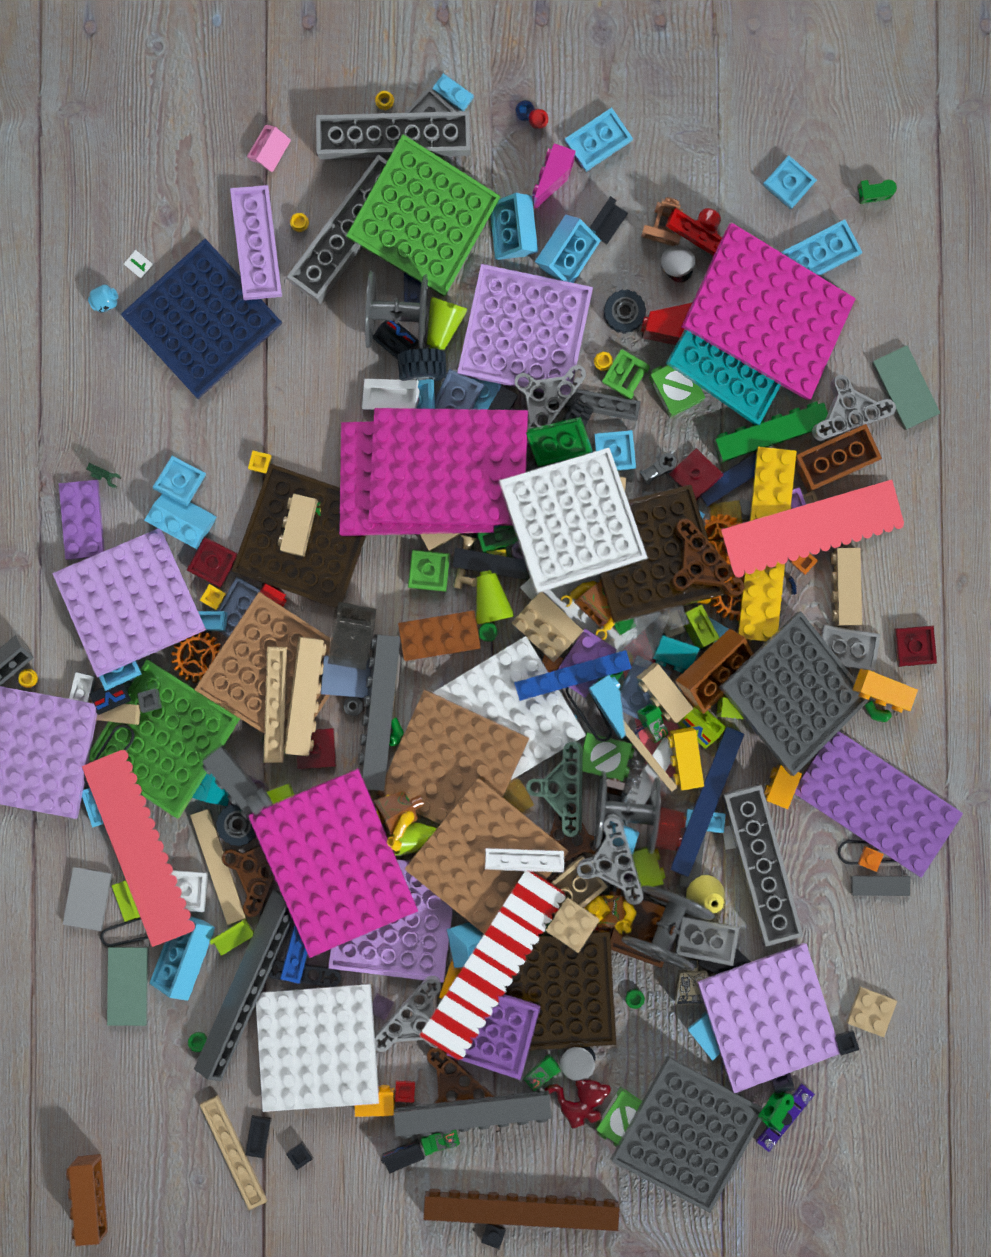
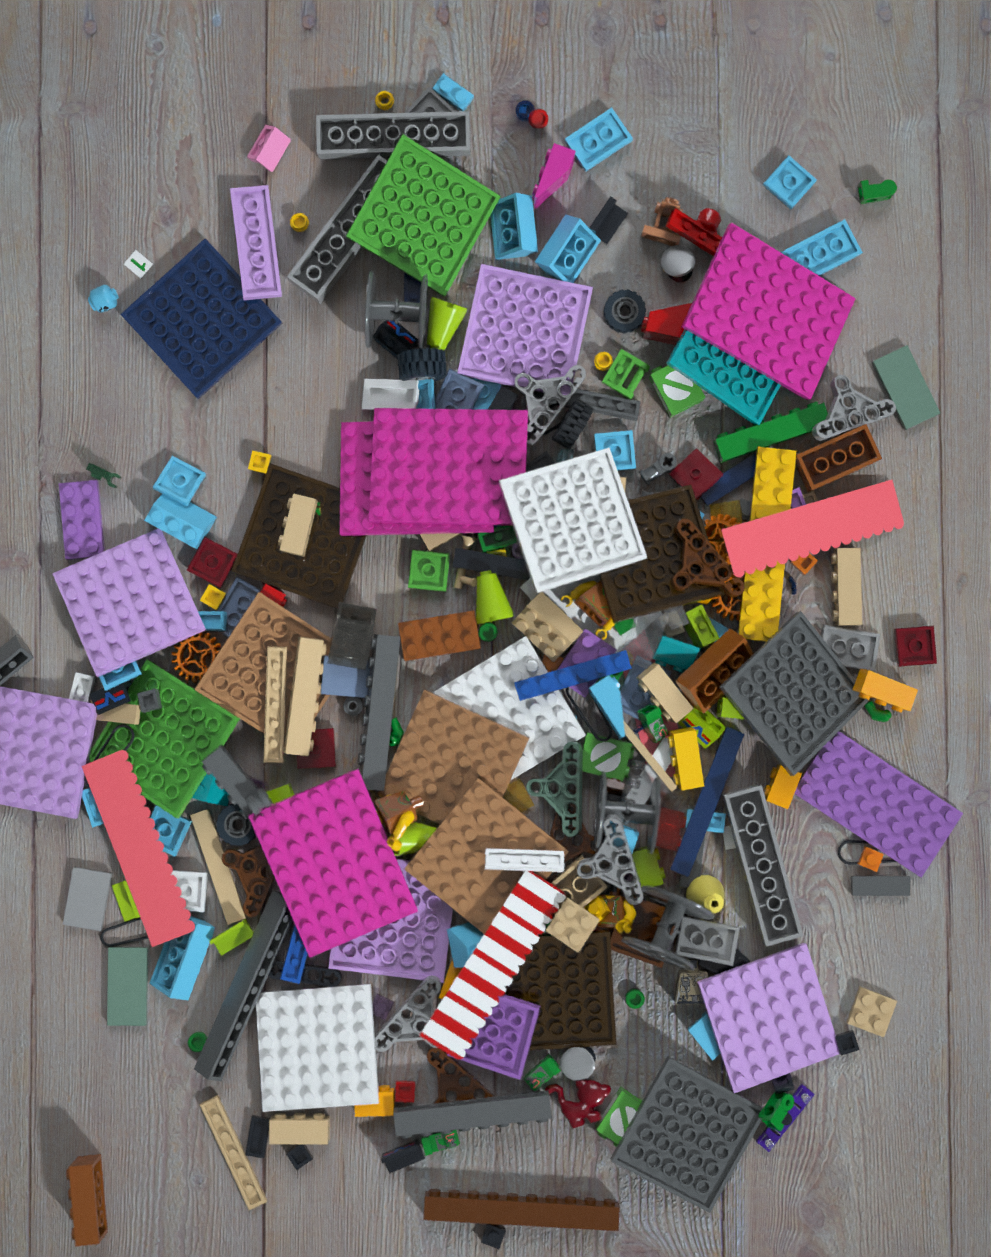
yellow plate [18,669,38,688] -> none
green tile [525,417,593,467] -> none
none -> medium azure plate [150,805,192,857]
none -> tan brick [269,1113,330,1144]

